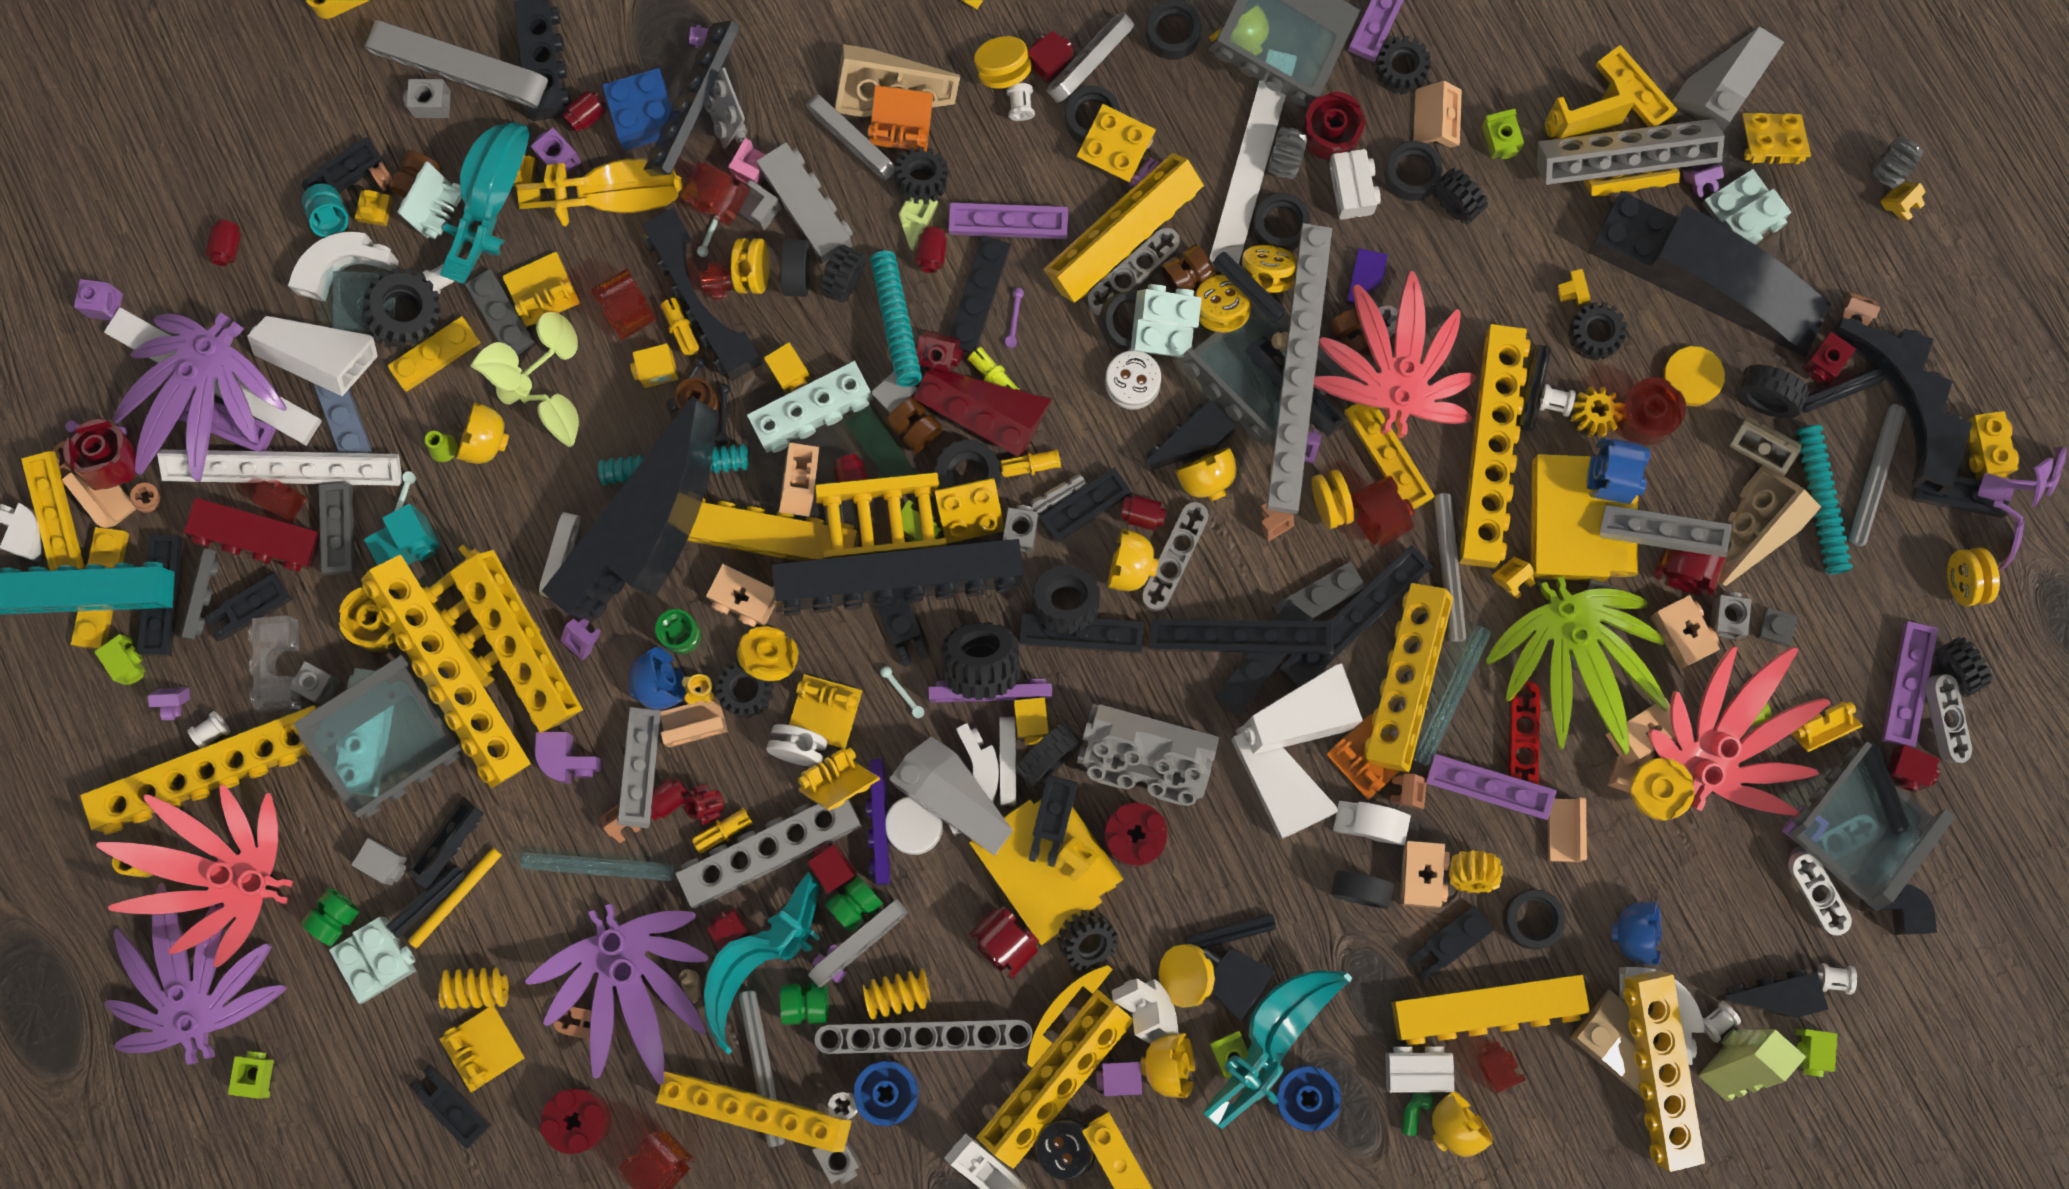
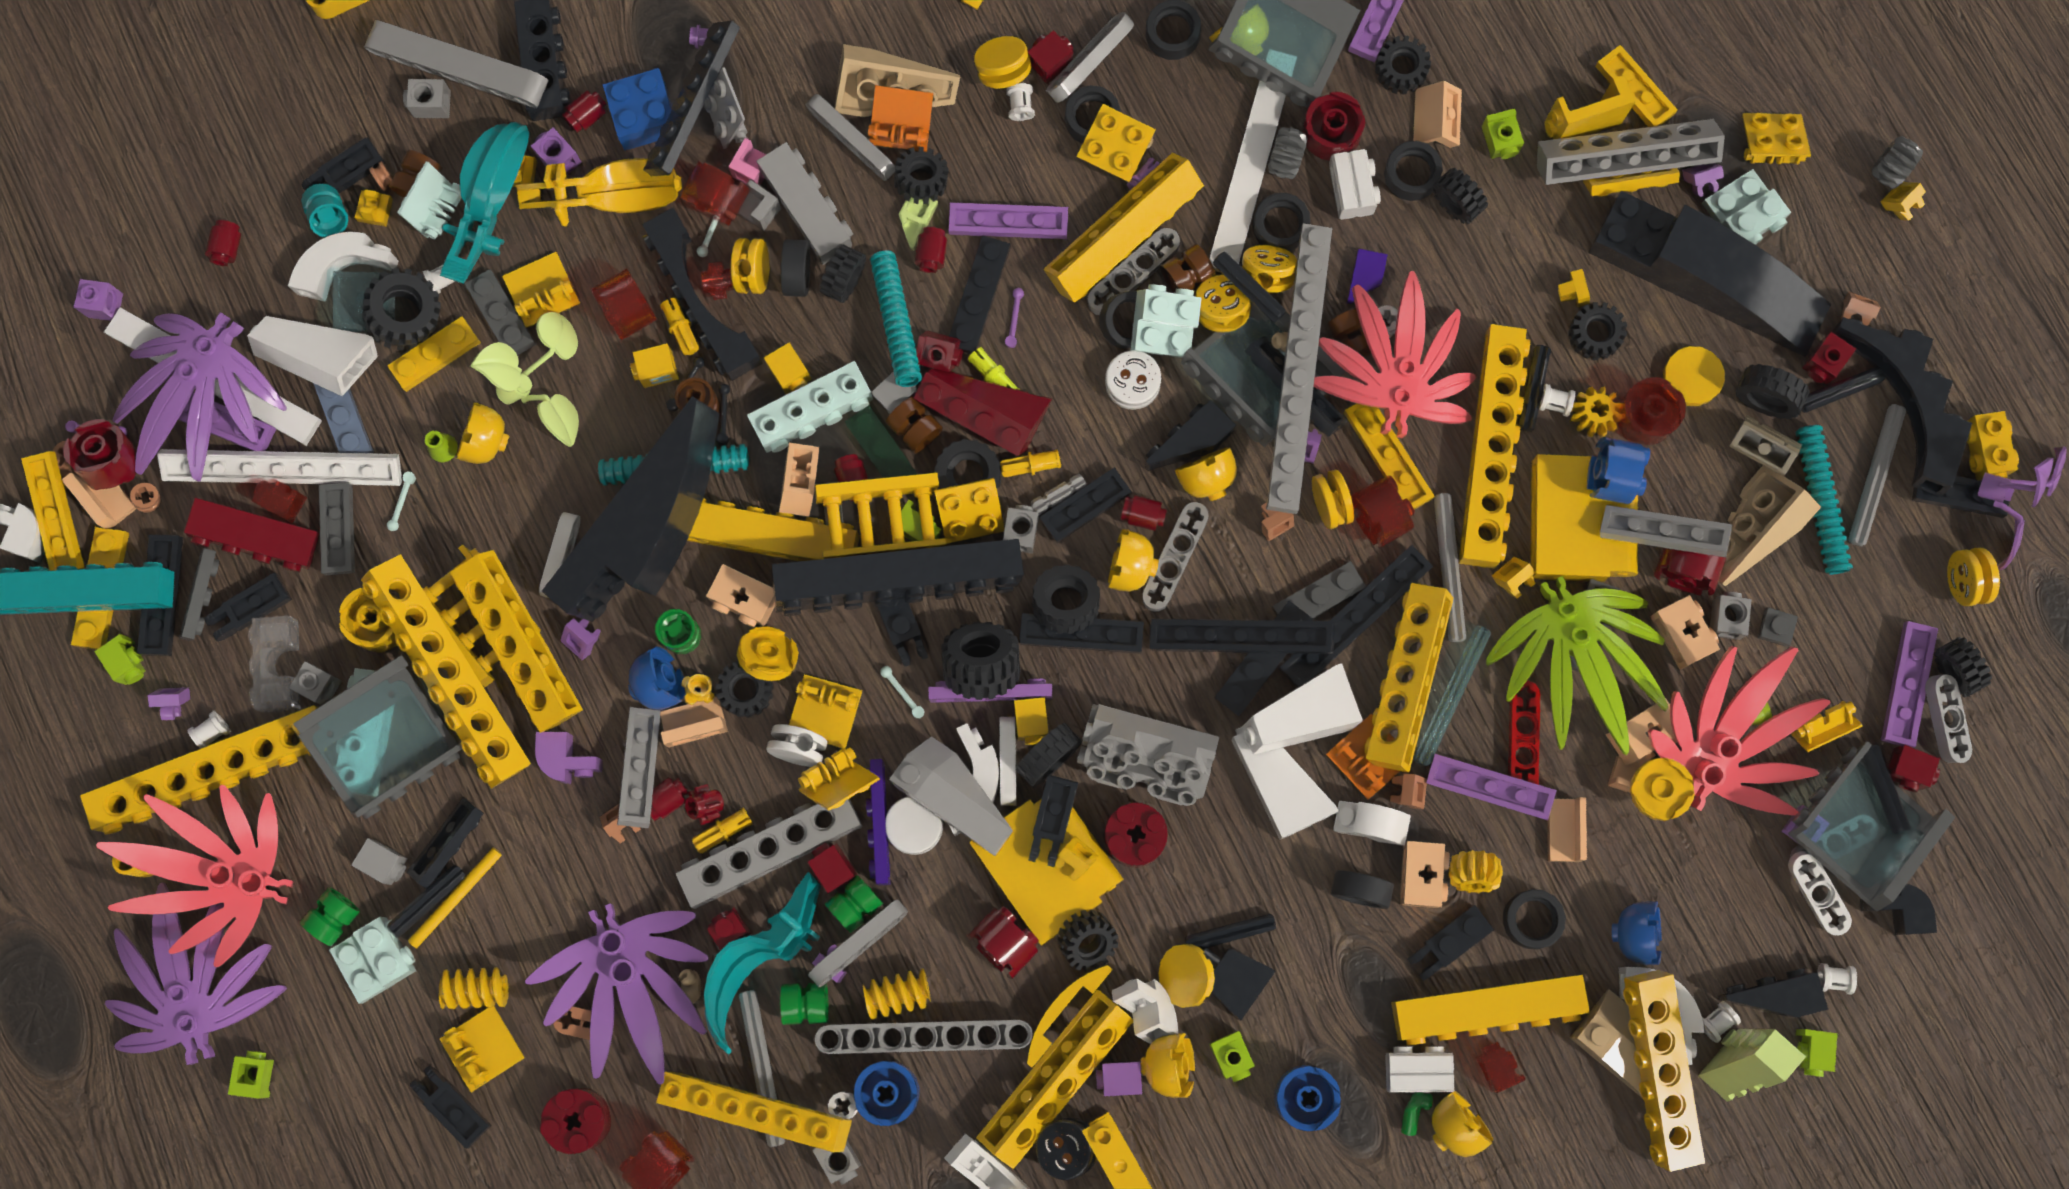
teal brick [364,503,442,567] -> none
clear light blue axle [521,852,674,881] -> none
teal piece [1202,970,1352,1129] -> none
light grey wedge [1671,26,1784,132] -> none

